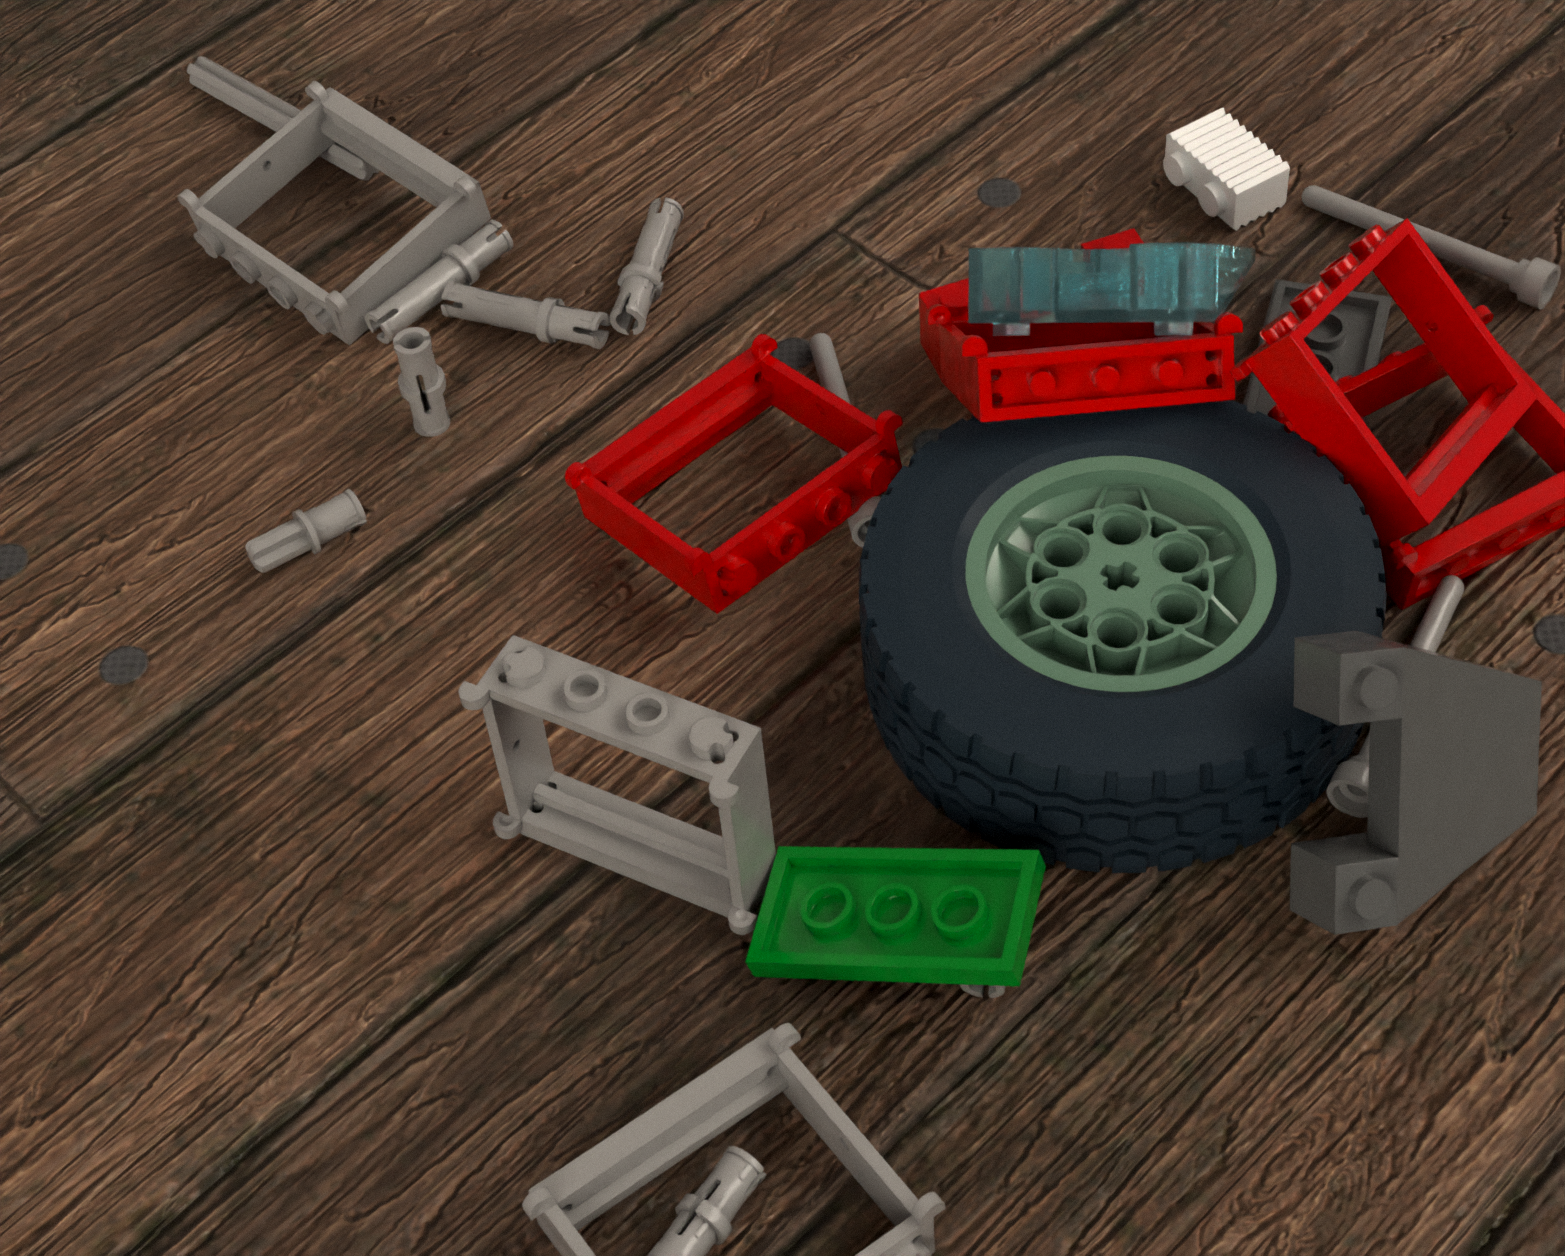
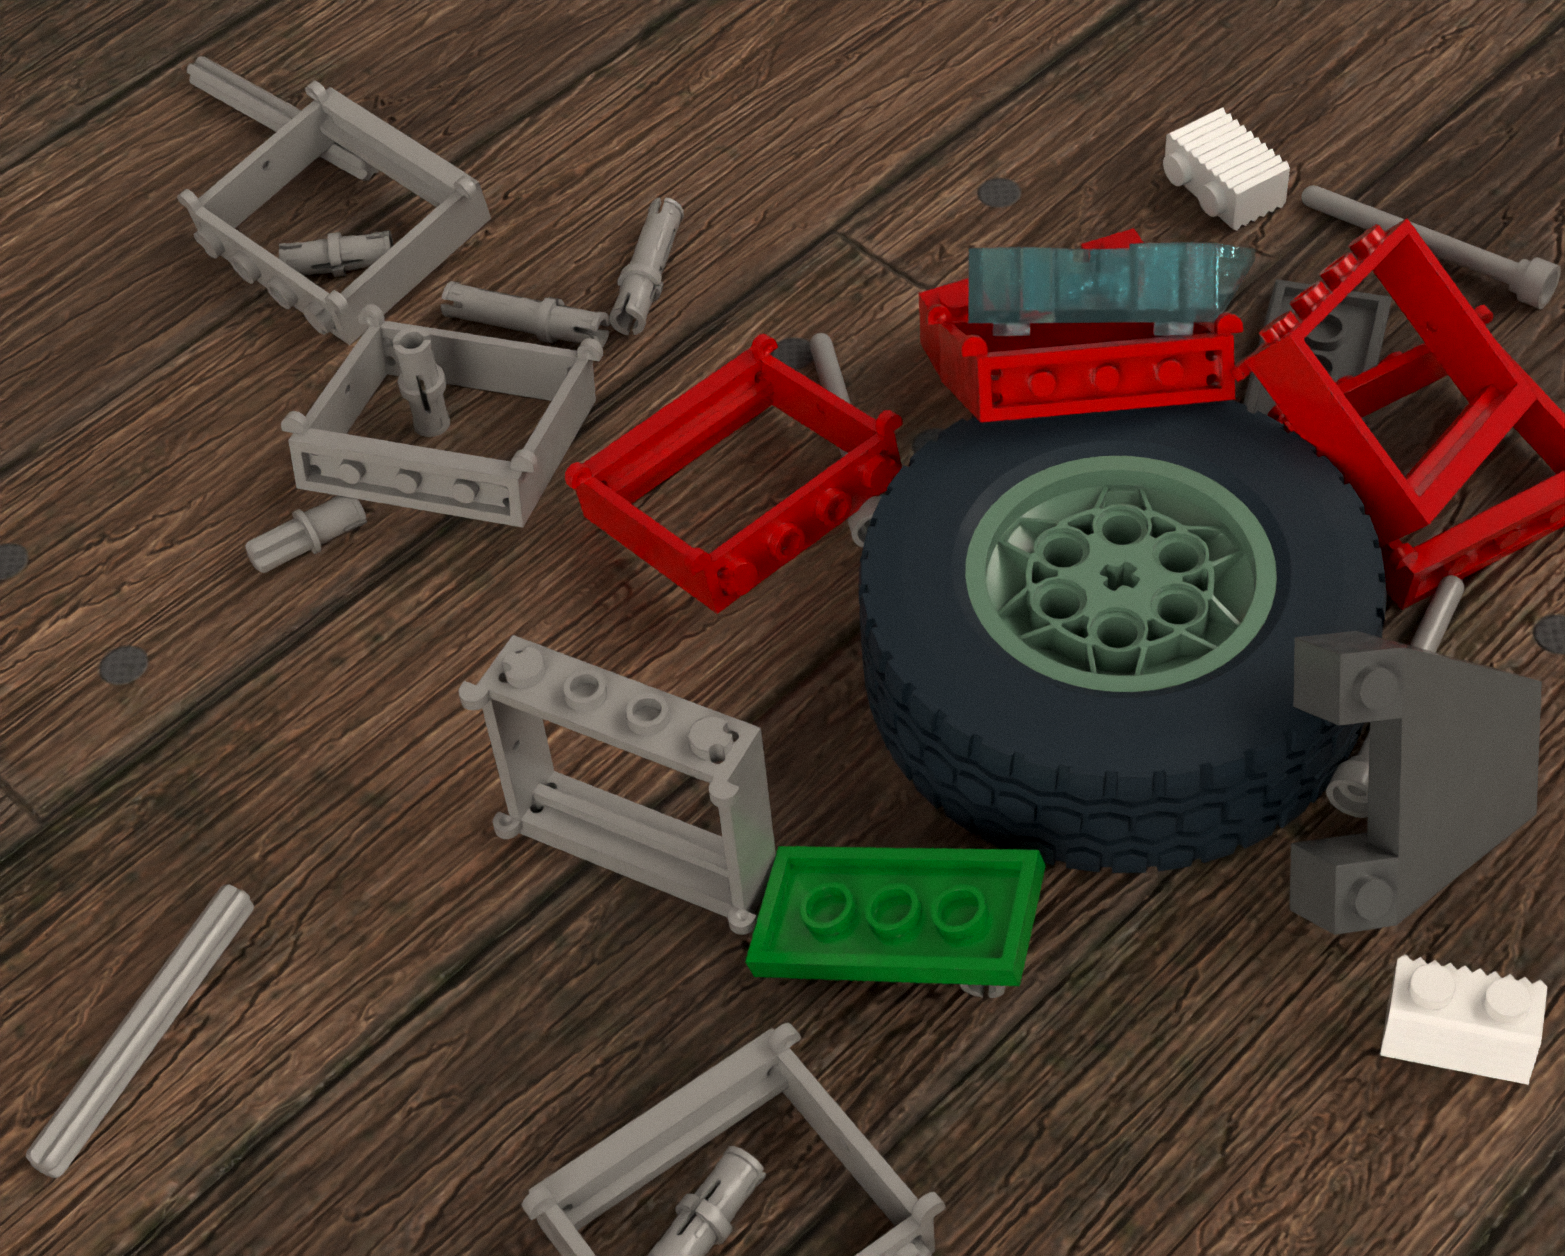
light grey pin [365,219,514,344] -> none
none -> light grey axle [26,884,254,1179]
none -> light grey pin [279,230,394,277]
none -> light grey window [281,304,603,528]
none -> white brick [1380,954,1547,1085]

